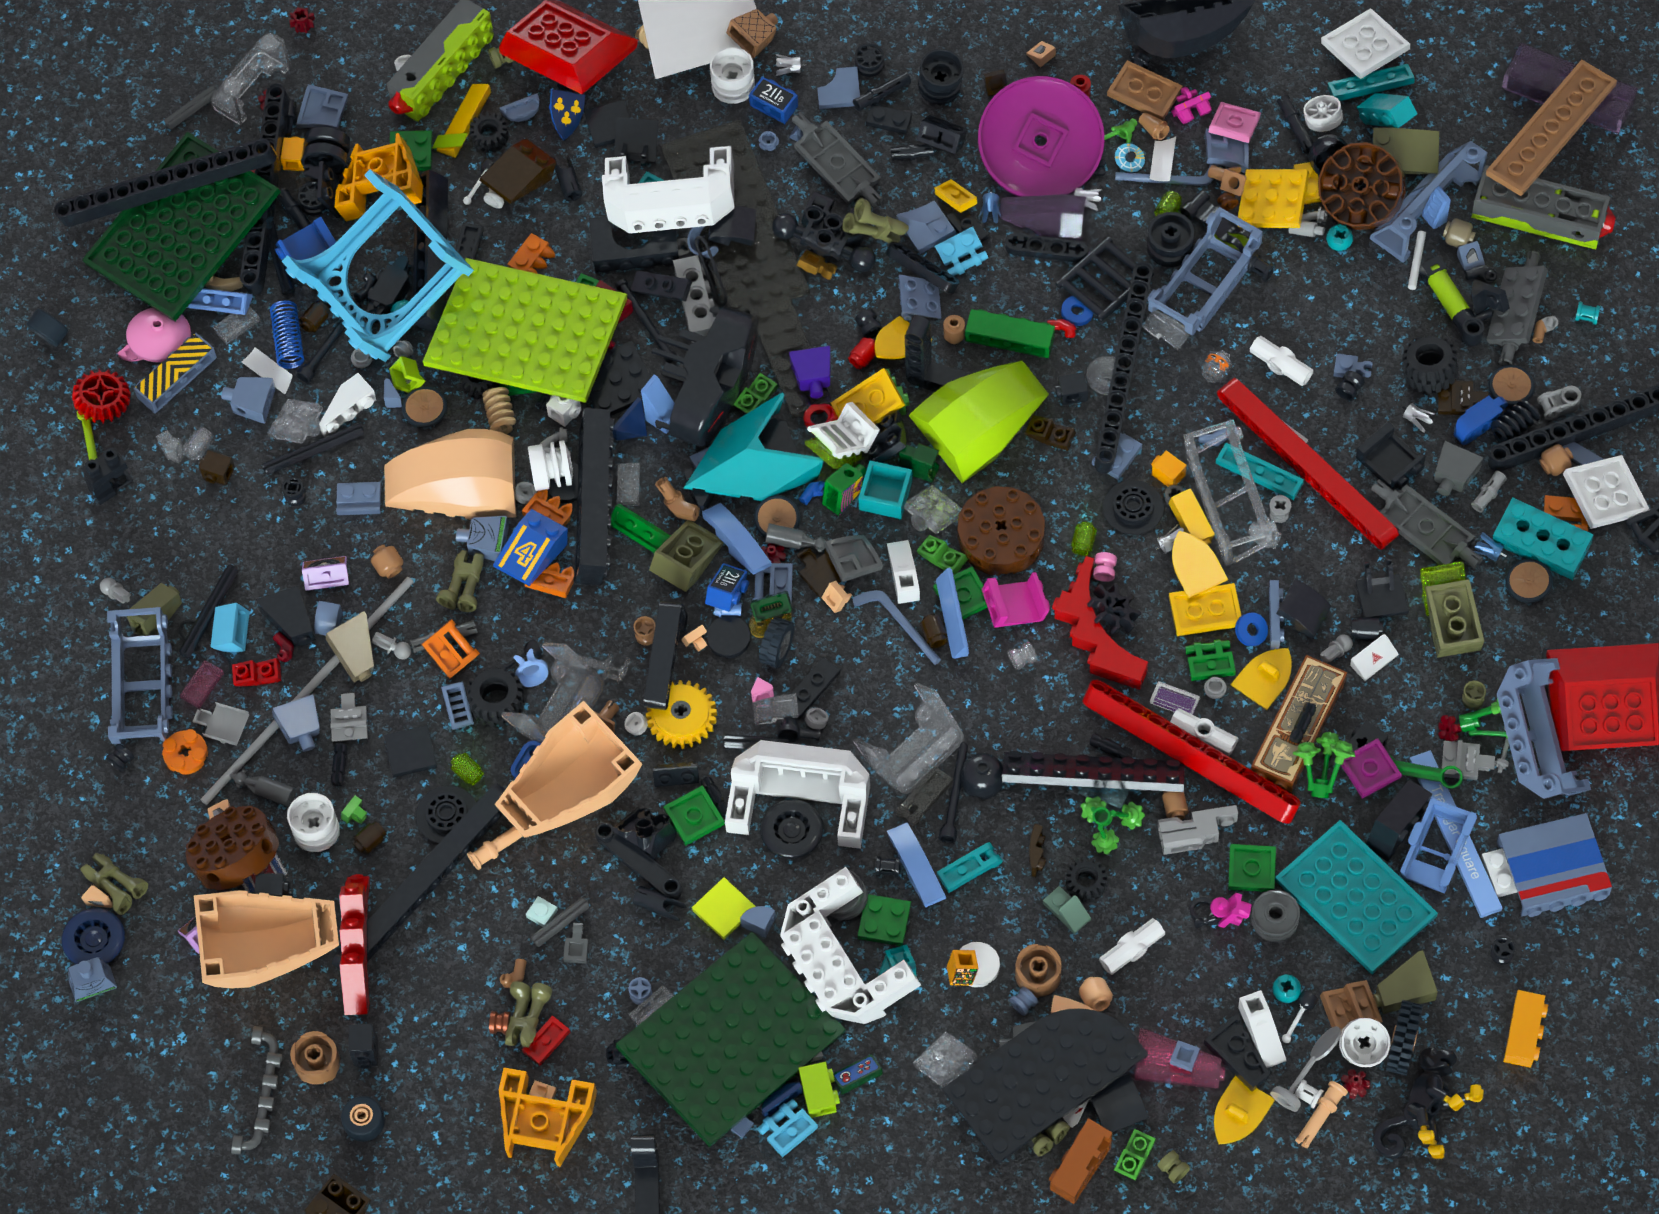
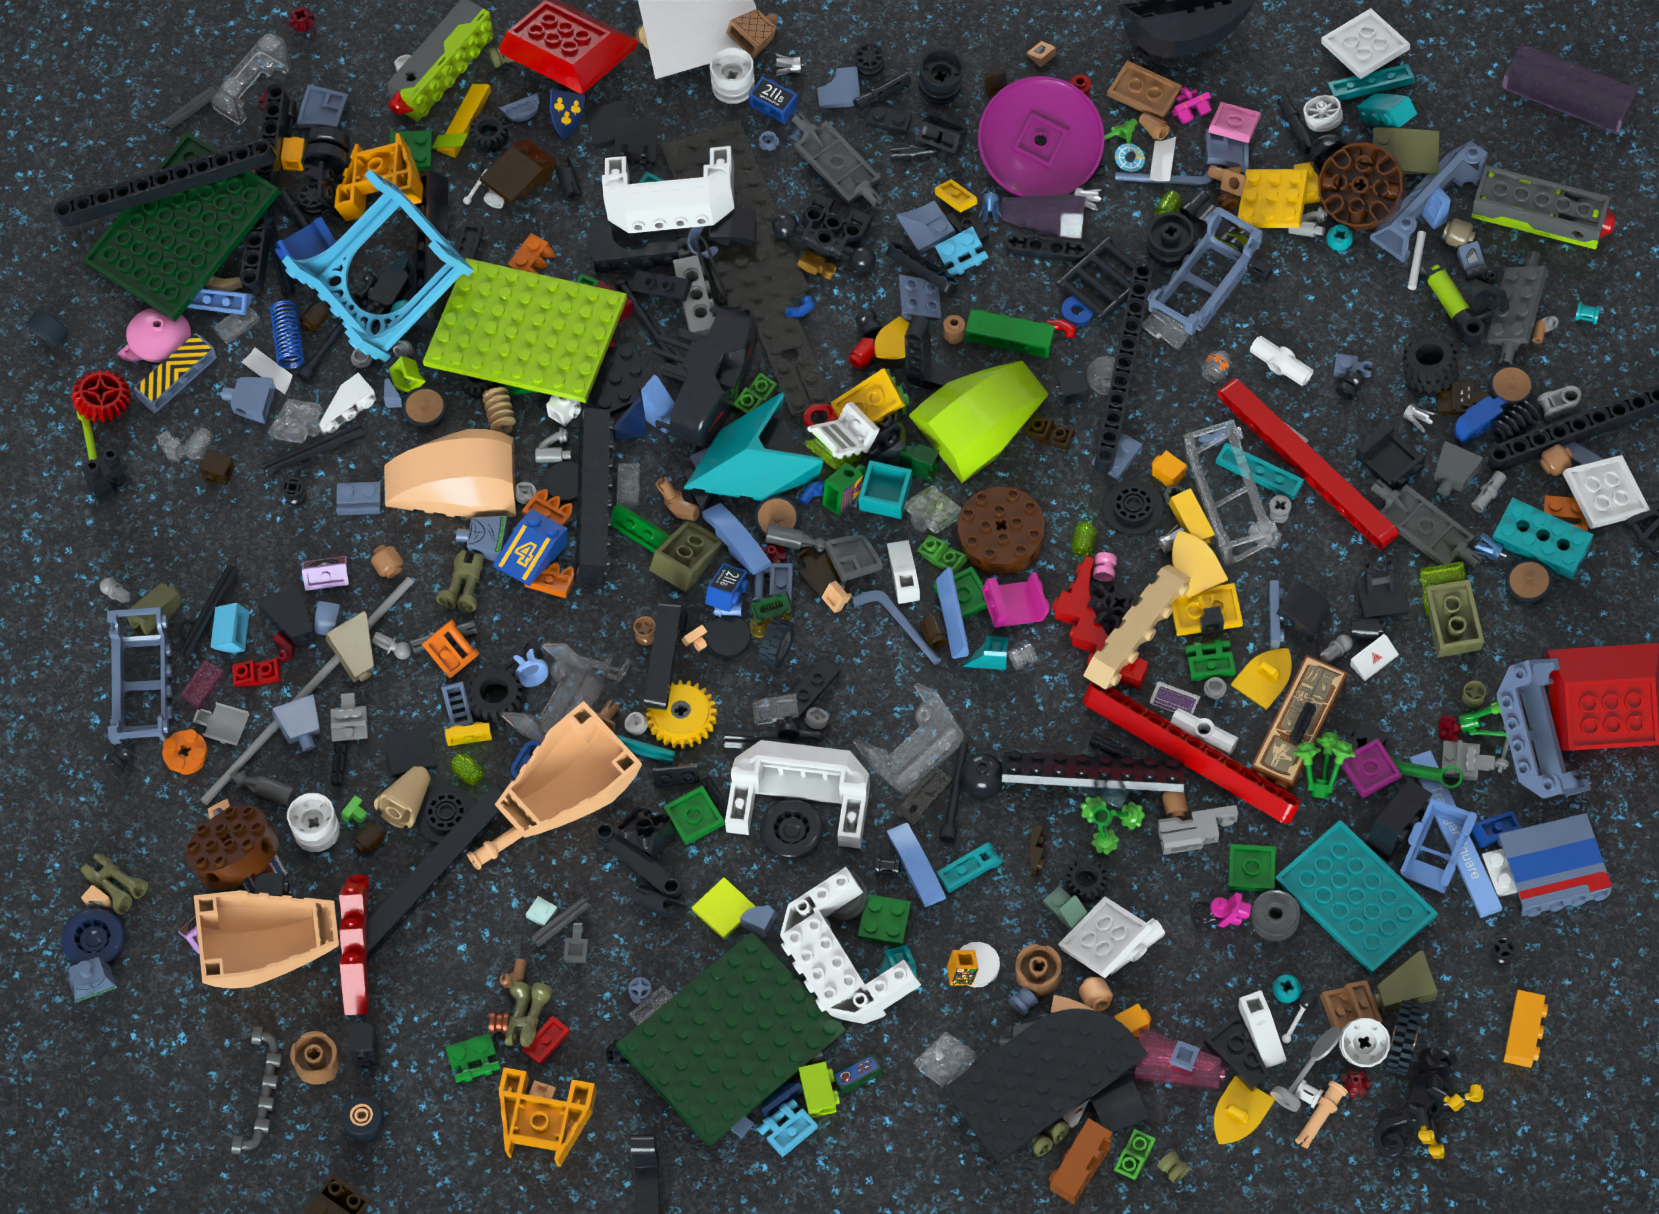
white wheel [528,440,573,491] -> none
bright pink slope [751,677,774,704] -> none
dark purple torso [789,346,831,398] -> none
olive piece [843,198,909,244] -> none
blue piece [1235,613,1268,646] -> none
medium nougat plate [1486,60,1617,196] -> none
none -> tan cone [374,766,431,828]
none -> yellow plate [445,722,492,746]
none -> green plate [445,1033,501,1083]
none -> teal axle [616,735,675,763]
none -> blue arm [786,295,815,318]
none -> teal slope [962,636,1009,670]
none -> white plate [1058,897,1152,978]
none -> tan brick [1083,565,1191,689]
none -> light orange brick [1114,1004,1151,1037]
none -> black piece [1199,594,1224,634]
none -> blue slope [1471,811,1522,849]

